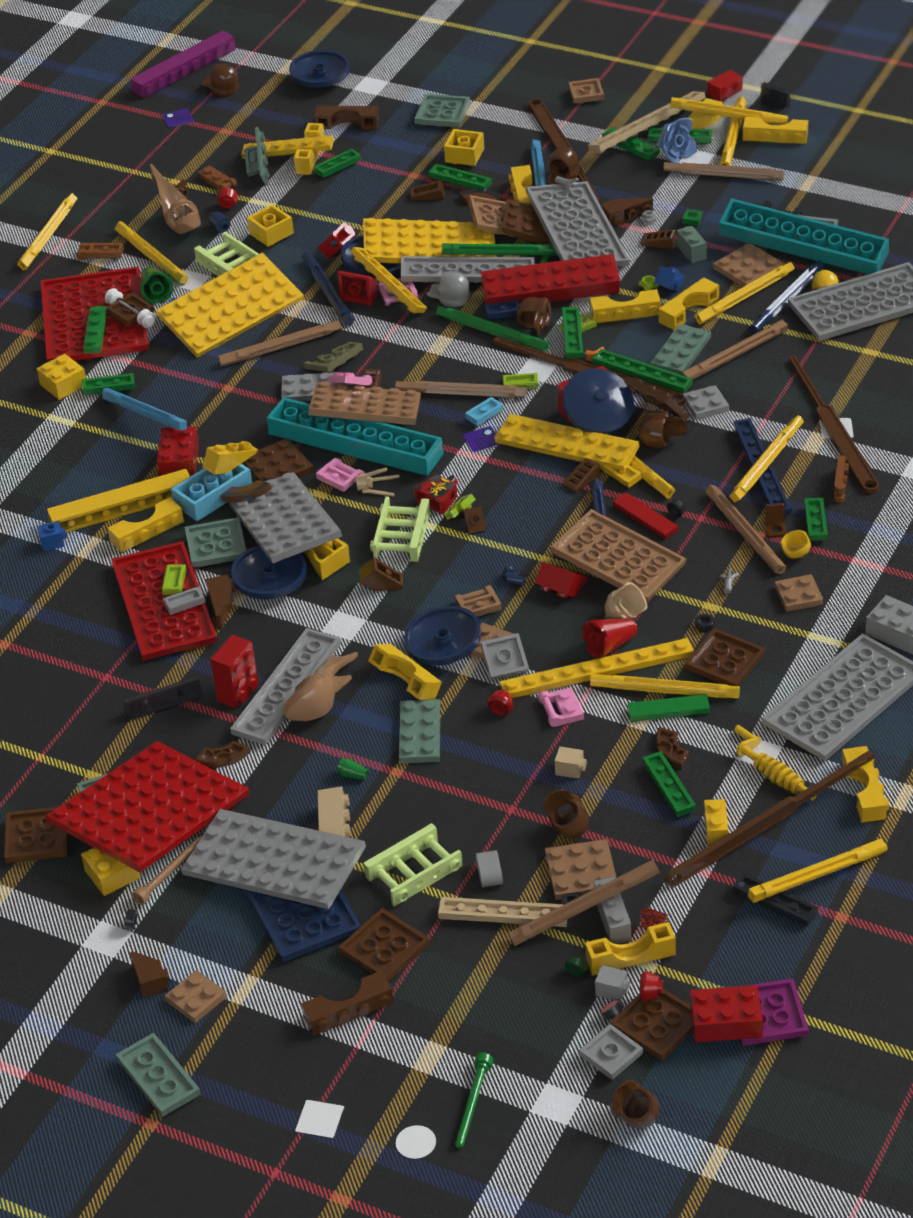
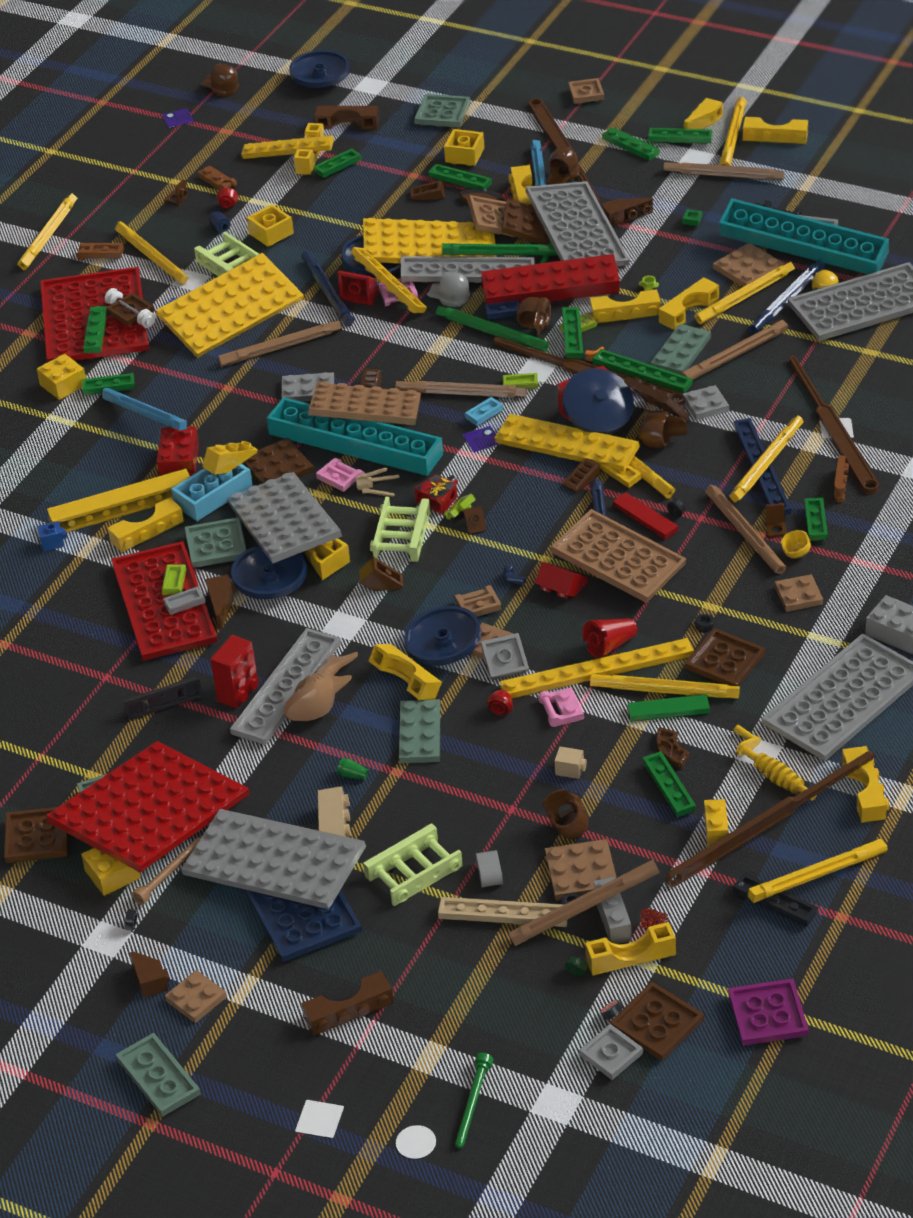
magenta brick [130,31,236,98] -> none
green cone [140,267,173,304] -> none
medium nougat piece [150,164,201,234] -> none
reddish brown tile [195,741,250,768] -> none
reddish brown tile [220,480,272,502] -> none
sand green bracket [244,127,269,184] -> none
olive wing [303,342,363,373] -> none
red torso [318,222,355,260] -> none
bright pink plate [327,372,372,385] -> none
reddish brown plate [339,908,430,982] -> none
light grey bar [555,176,578,192] -> none
tan plate [588,91,705,153] -> none
light grey brick [595,965,630,1002] -> none
tan helmet [605,582,647,620] -> none
reddish brown piece [610,1080,660,1129] -> none
reddish brown slope [640,230,676,249] -> none
red cone [640,971,663,1001] -> none
light grey plate [641,210,657,225] -> none
blue brick [654,266,684,291] -> none
medium blue brick [657,118,698,163] -> none
yellow piece [670,97,788,125] -> none
sand green brick [677,226,707,264] -> none
red brick [690,985,763,1042] -> none
red brick [707,70,743,102] -> none
light grey bar [720,569,739,594] -> none
black bracket [747,82,790,115] -> none

